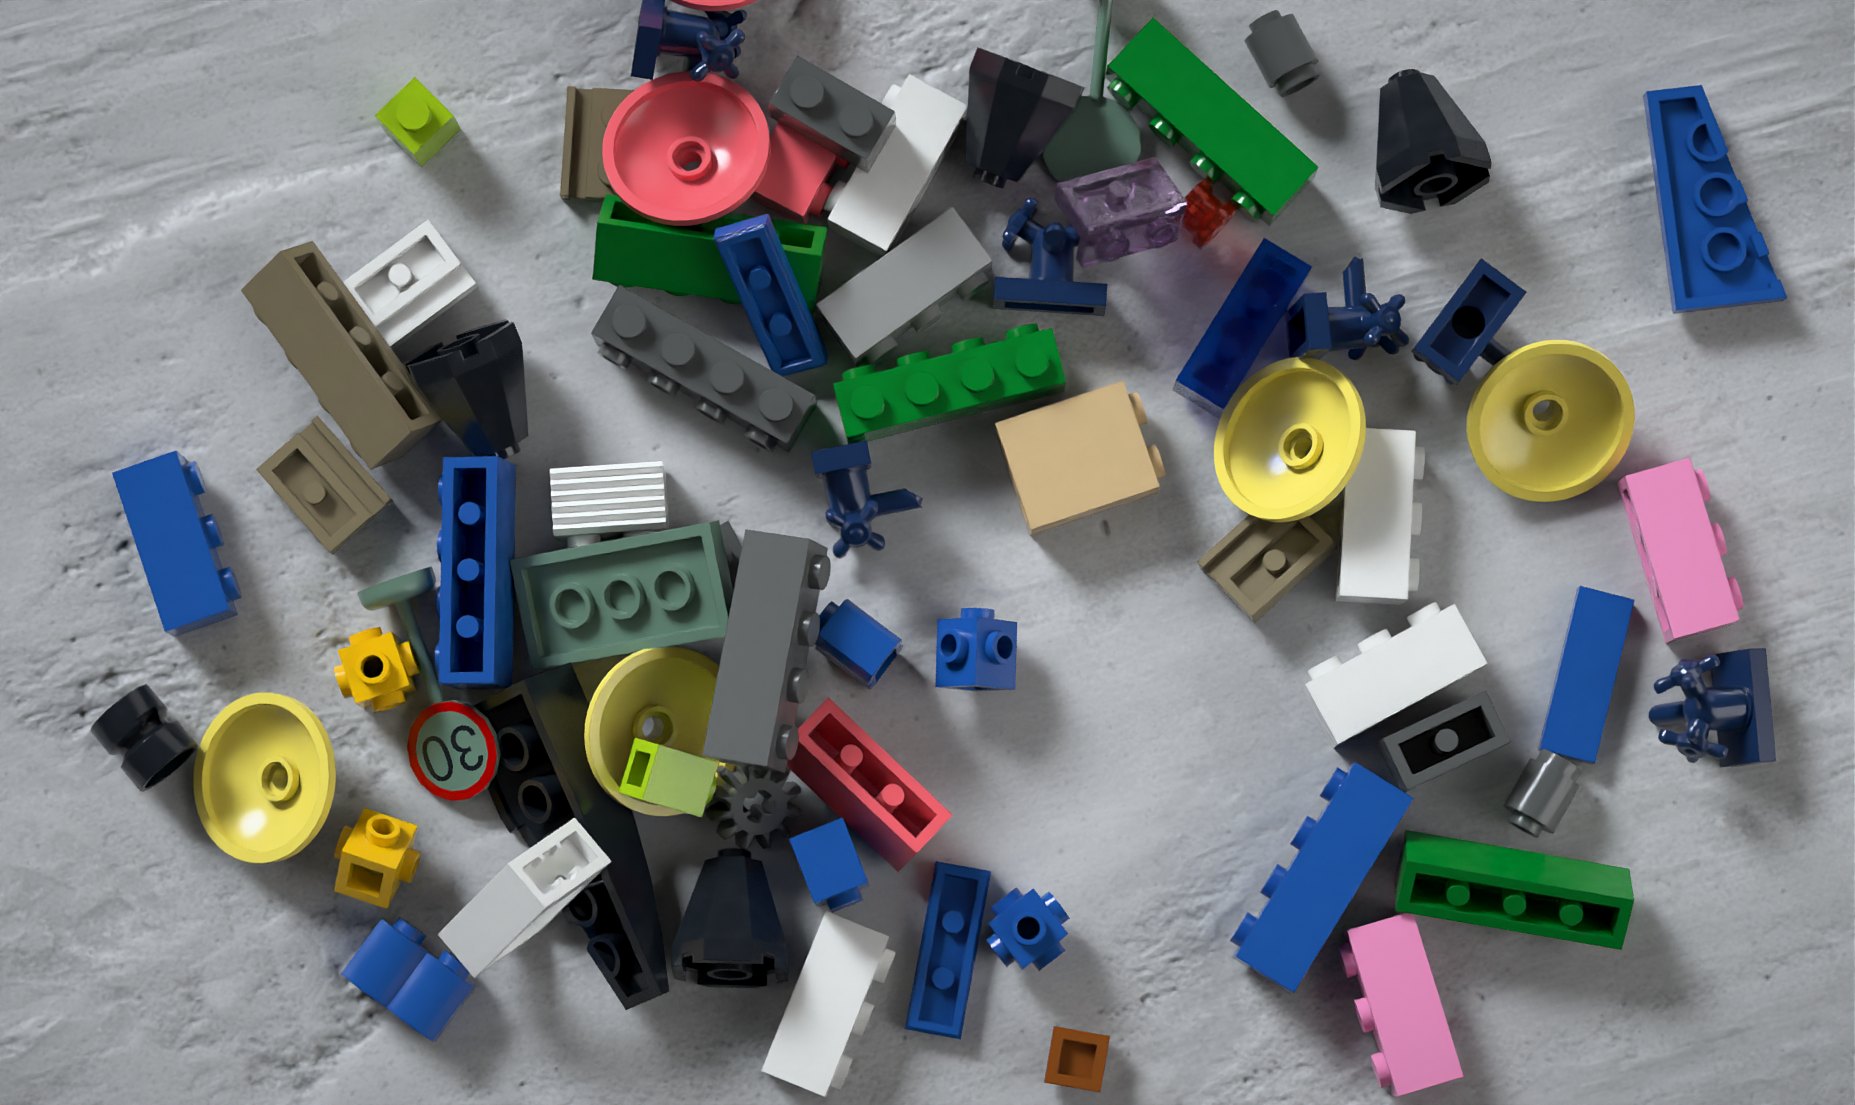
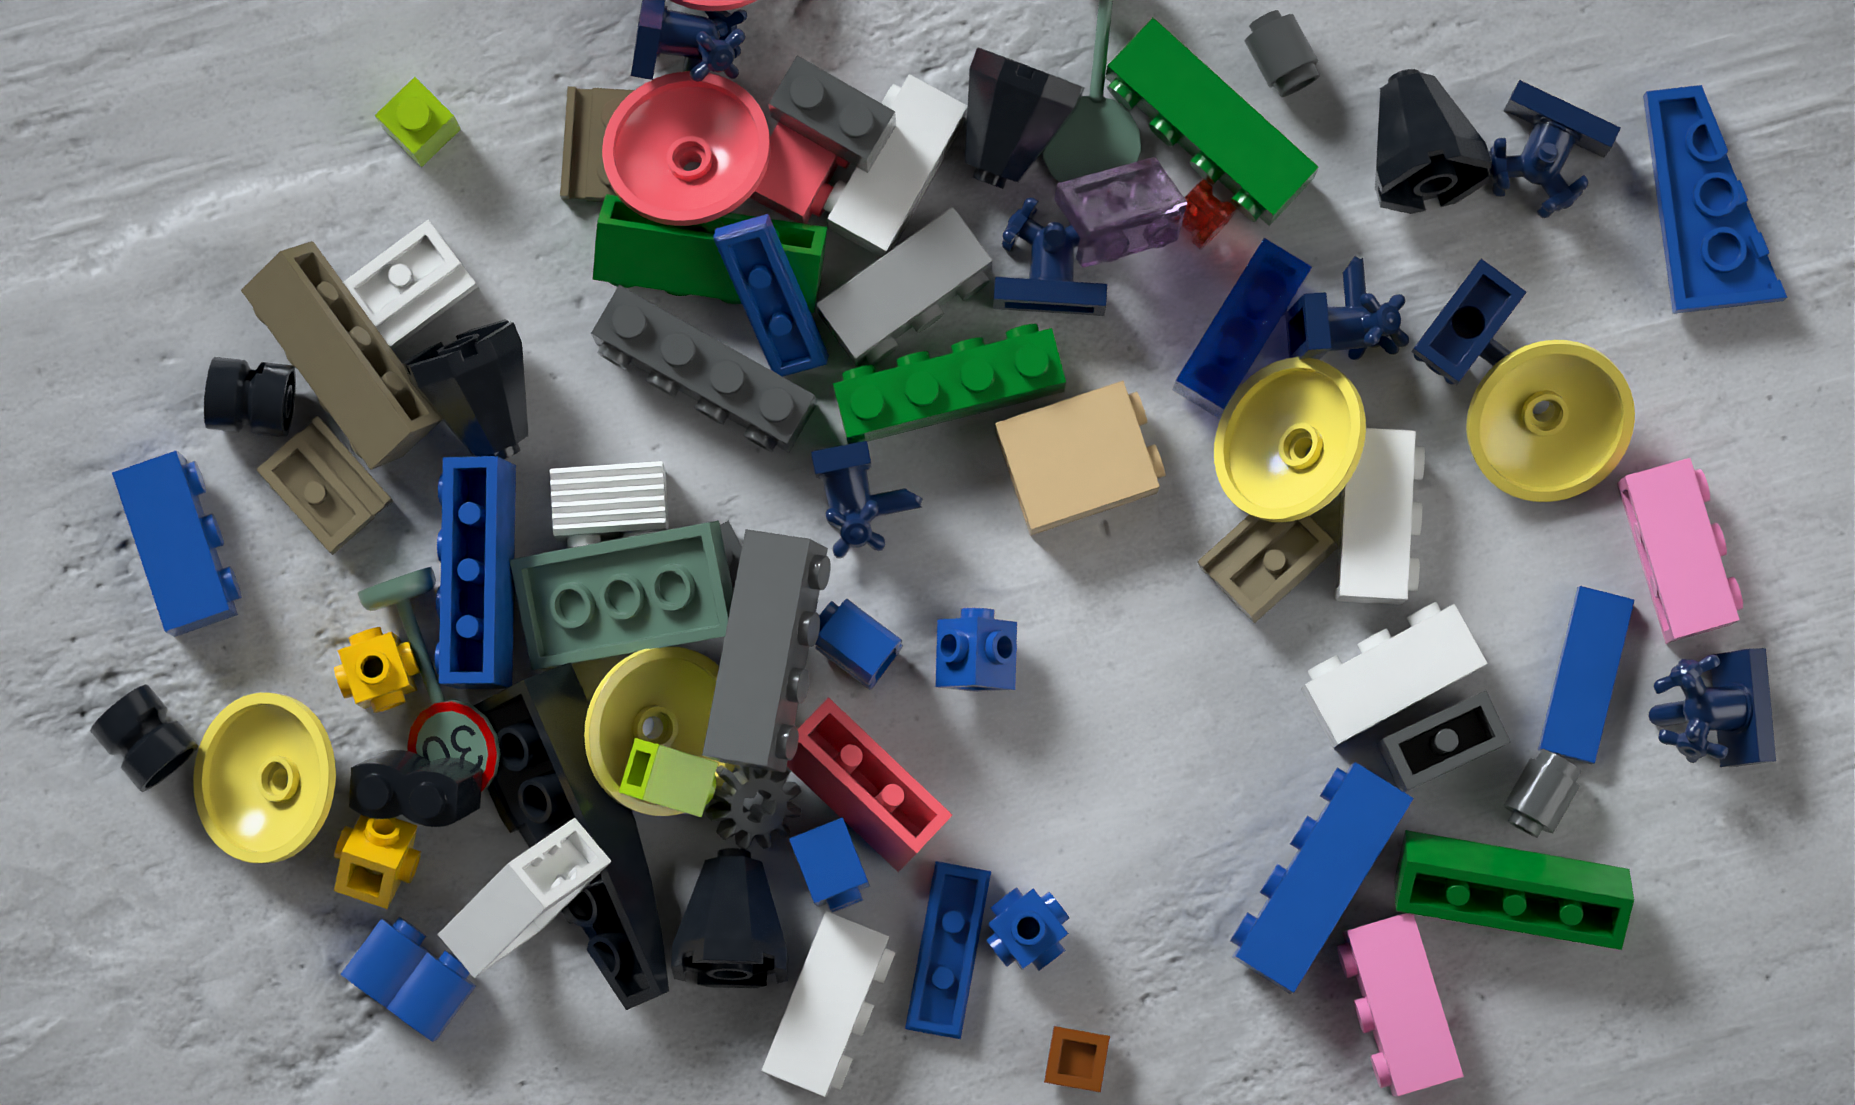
none -> black wheel [204,357,296,438]
none -> black brick [349,750,483,827]
none -> dark blue piece [1488,80,1621,218]

